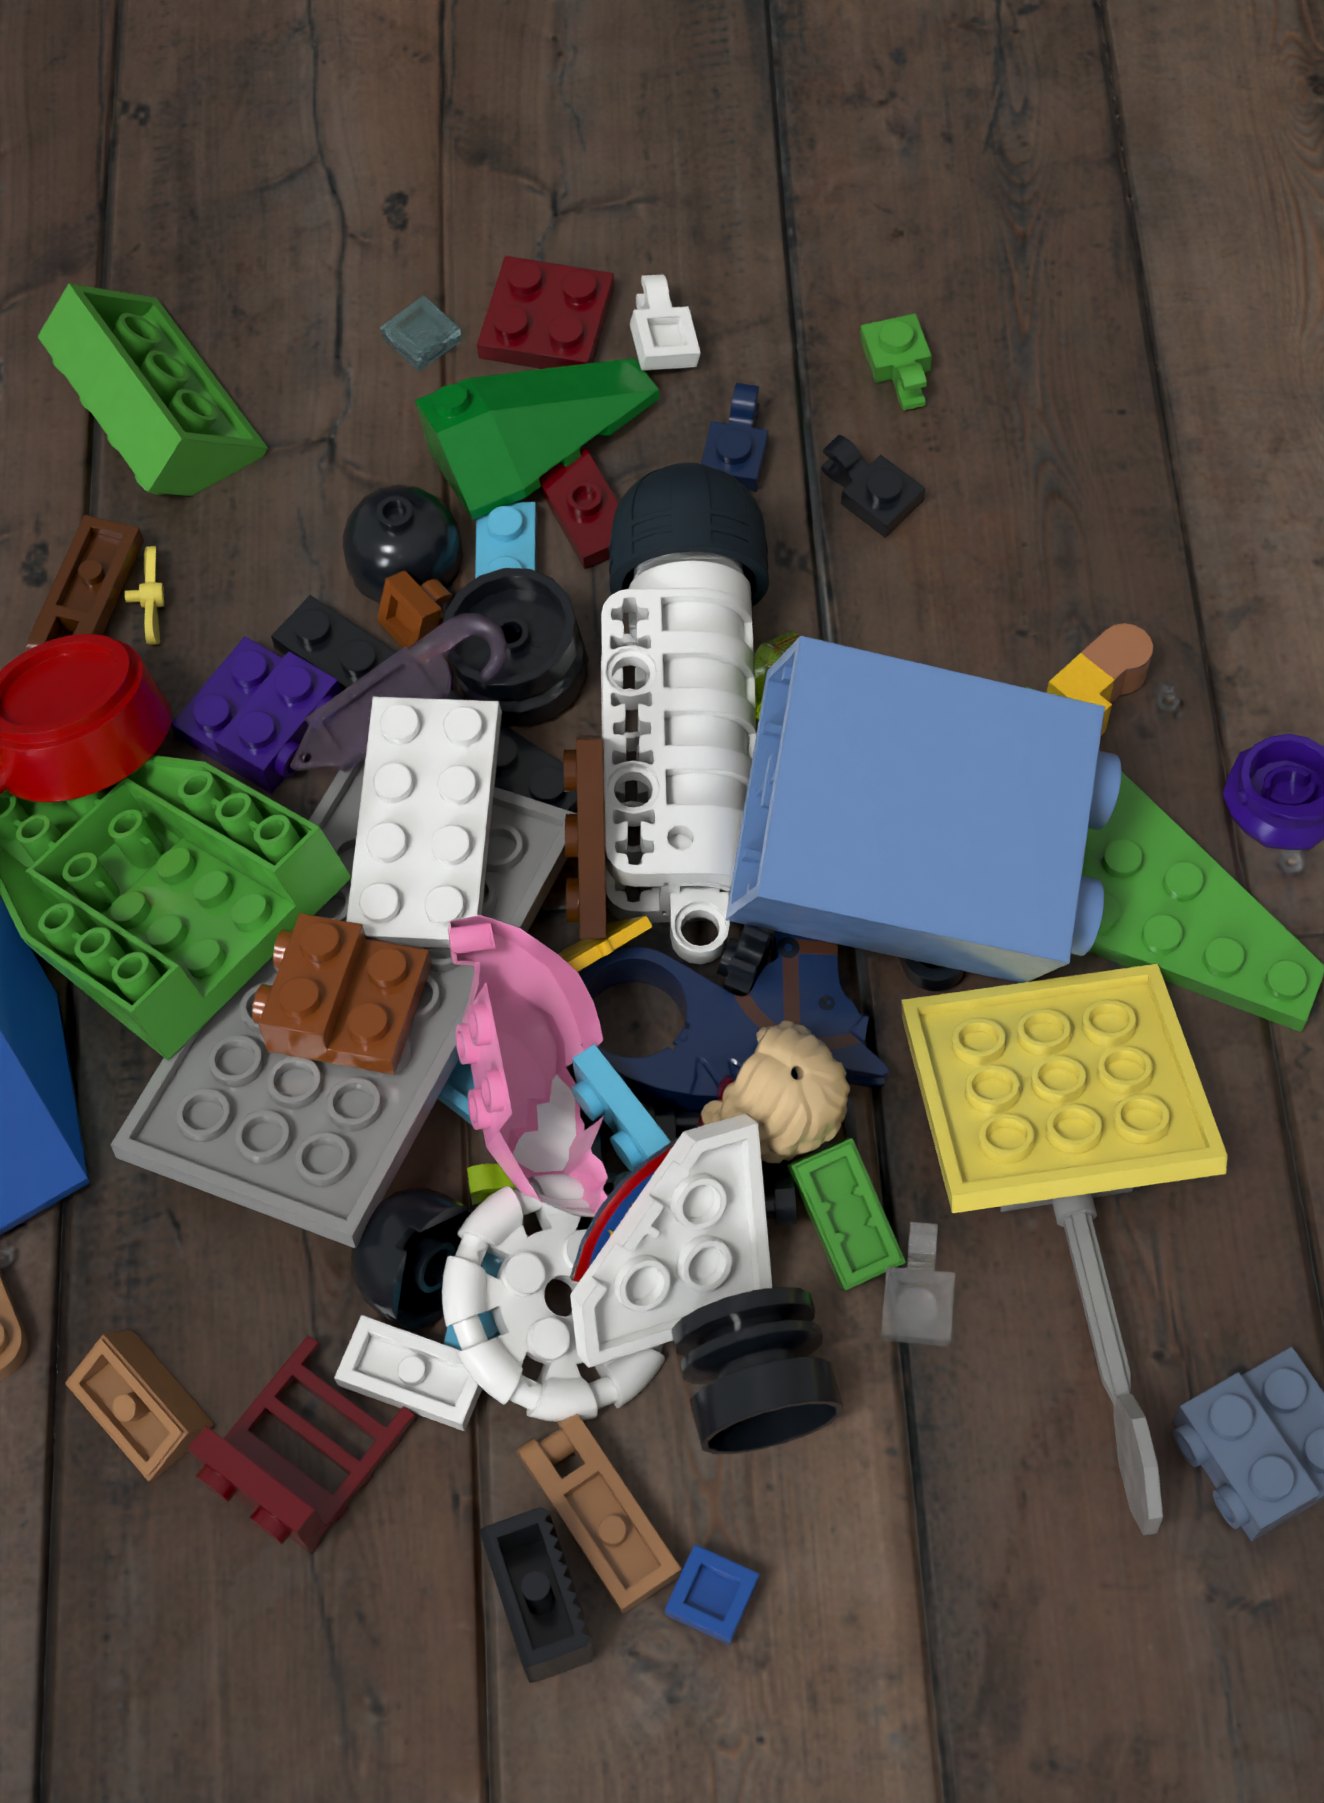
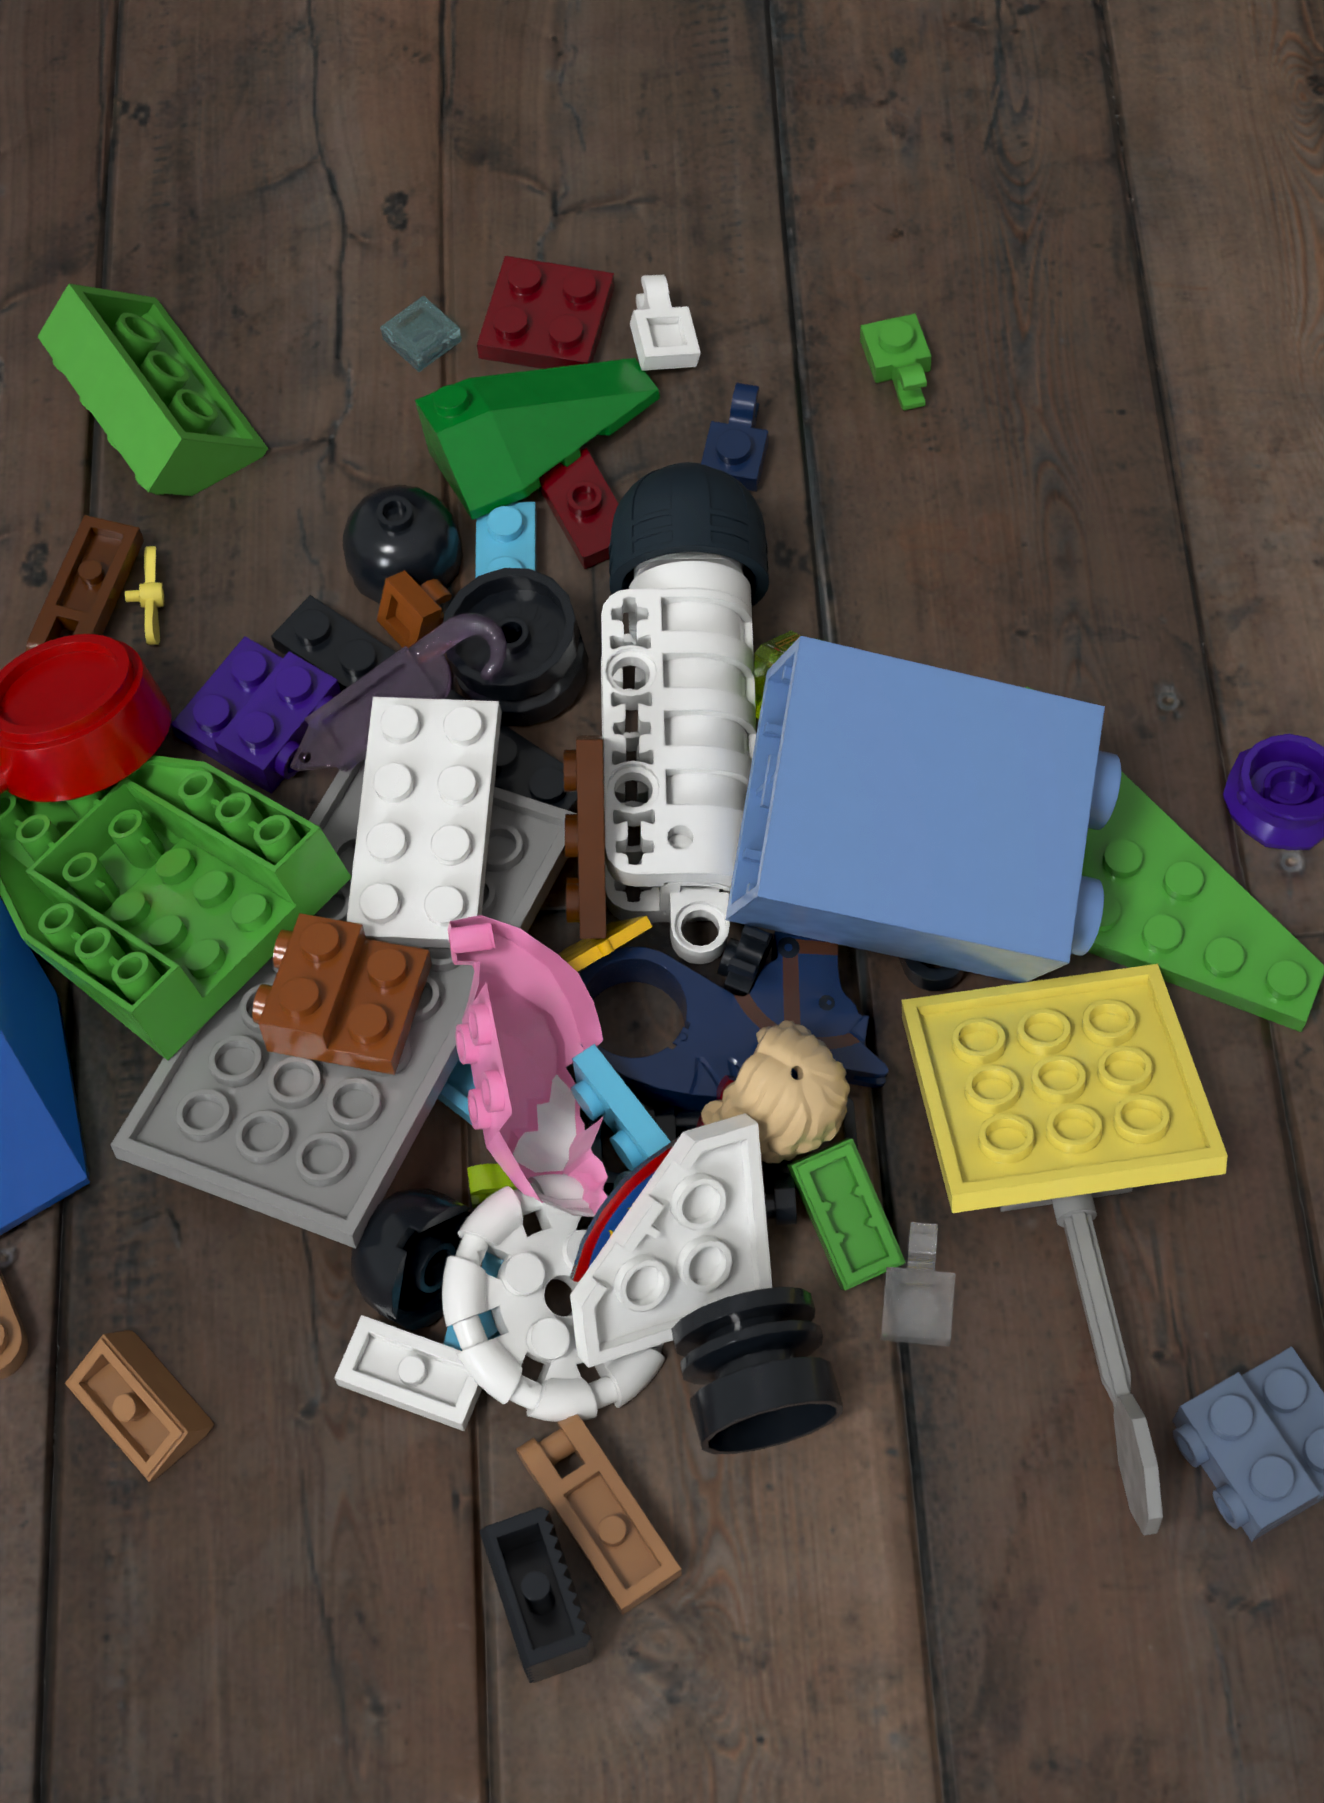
dark red plate [188,1335,416,1555] -> none
blue plate [664,1544,760,1646] -> none
black plate [821,435,925,538] -> none
leg [1046,623,1153,736] -> none

